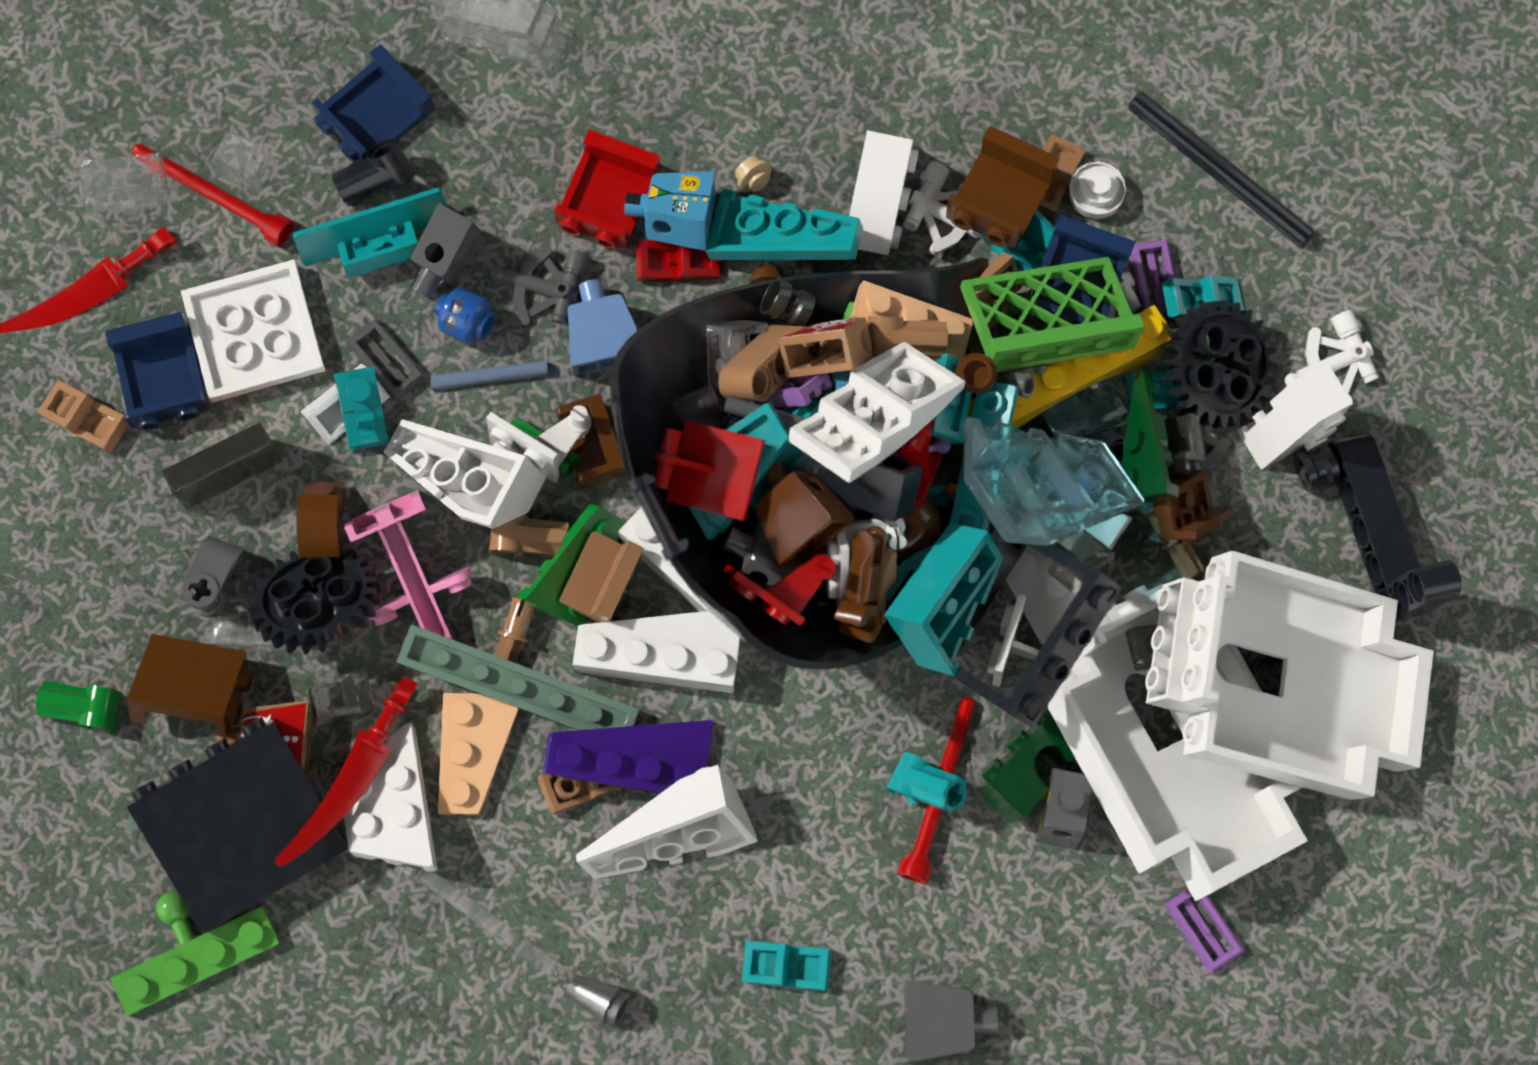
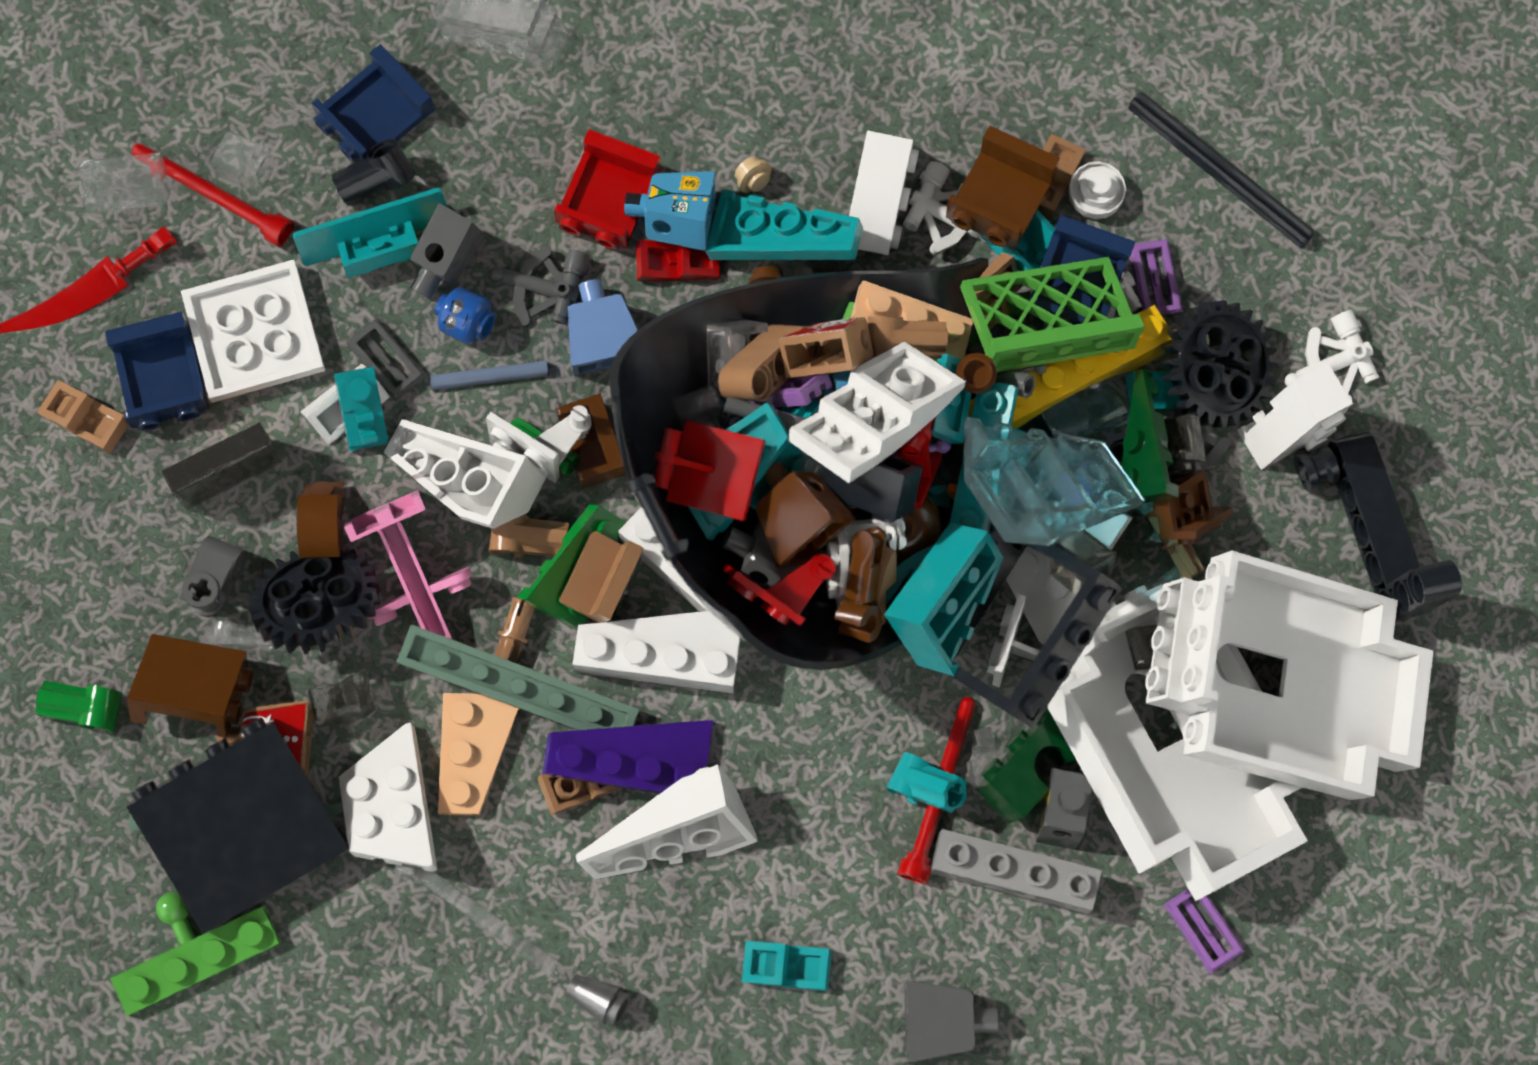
red sword [275,675,418,866] -> none
pearl dark grey wheel [760,278,815,326] -> none
teal slope [1162,275,1244,320] -> none
none -> light grey brick [931,829,1102,914]

